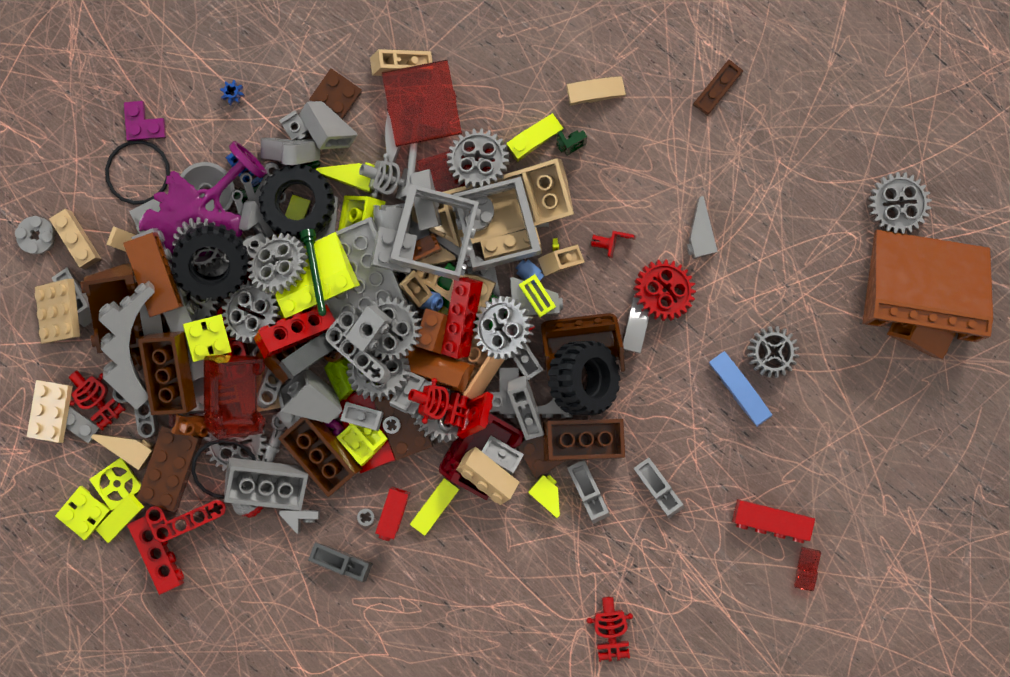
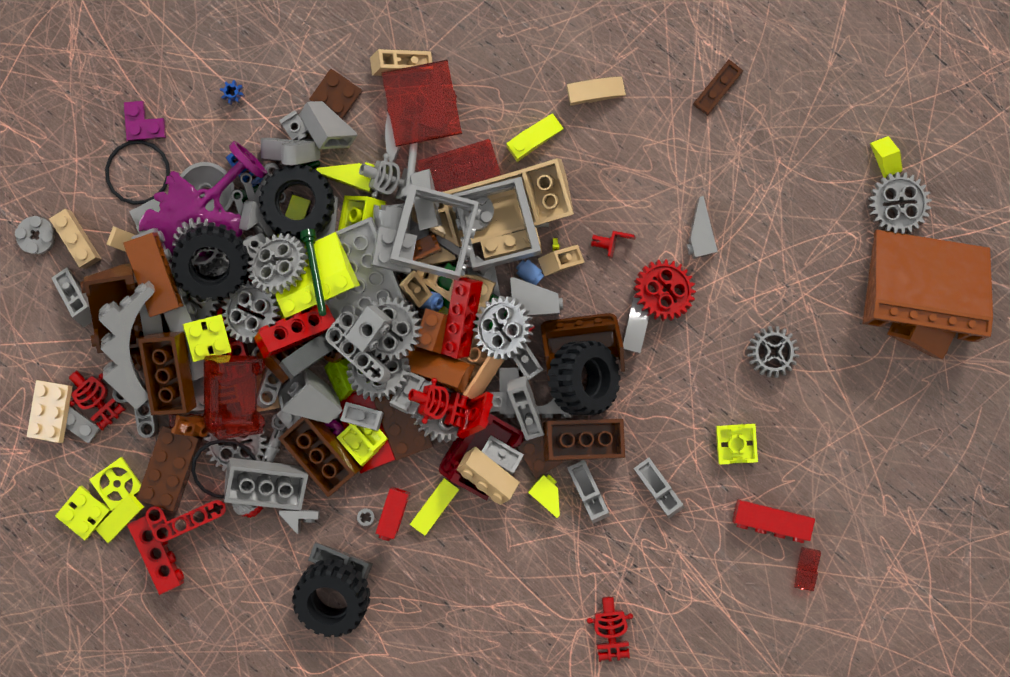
tan plate [35,279,80,344] -> none
tan slope [91,434,154,470] -> none
light grey bush [383,416,401,434] -> none
light grey gear [447,128,509,189] -> none
neon yellow tile [519,274,556,317] -> none
dark green bracket [556,130,587,156] -> none
medium blue slope [709,351,772,427] -> none
none -> black tyre [292,559,371,637]
none -> neon yellow brick [716,424,758,465]
none -> neon yellow slope [870,136,902,178]

